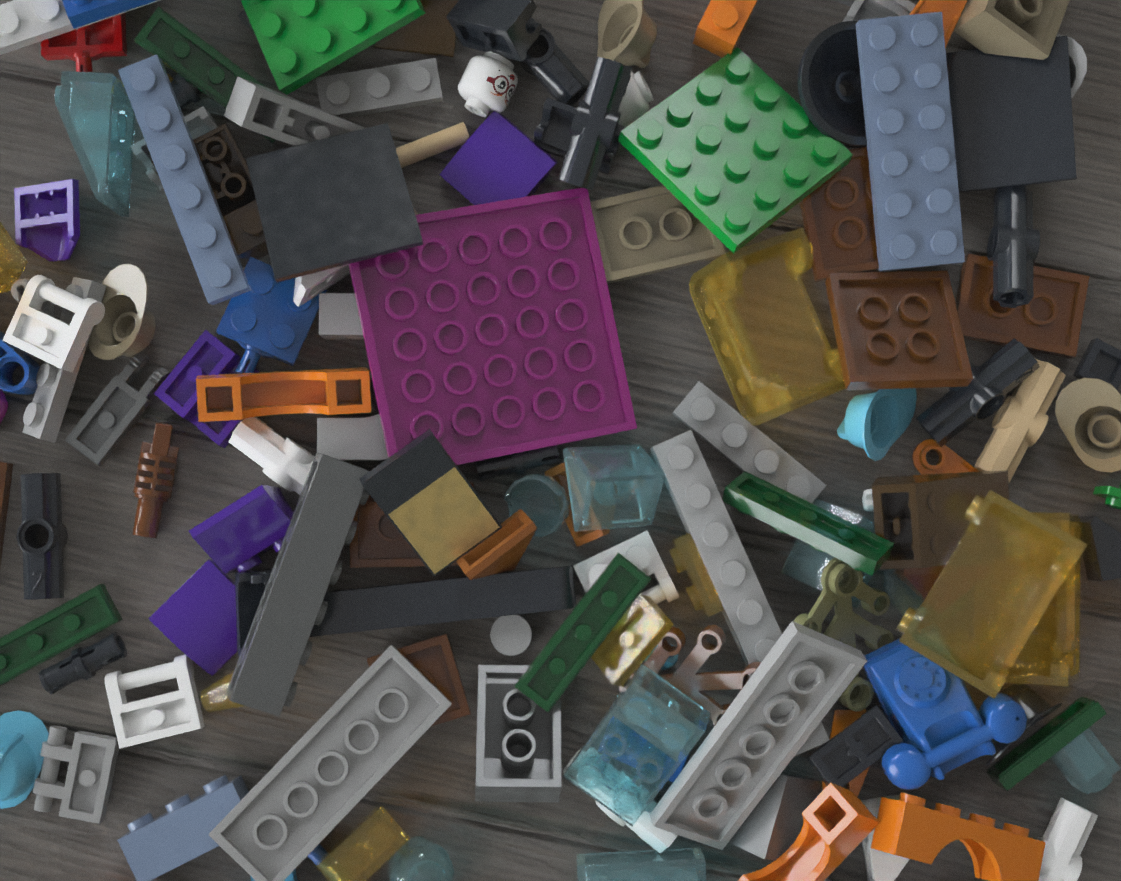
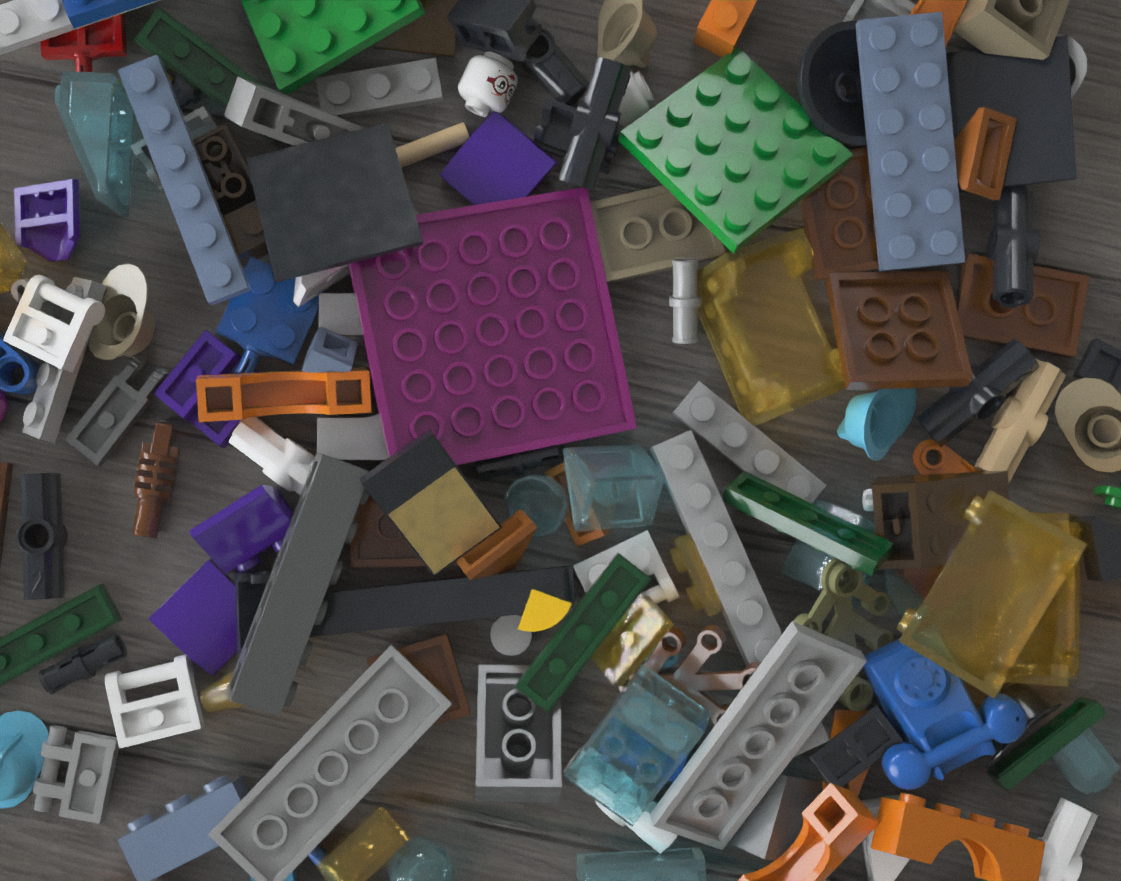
none -> sand blue slope [302,327,358,373]
none -> yellow tile [518,589,572,632]
none -> light grey pin [669,258,702,344]
none -> dark orange slope [954,107,1017,200]

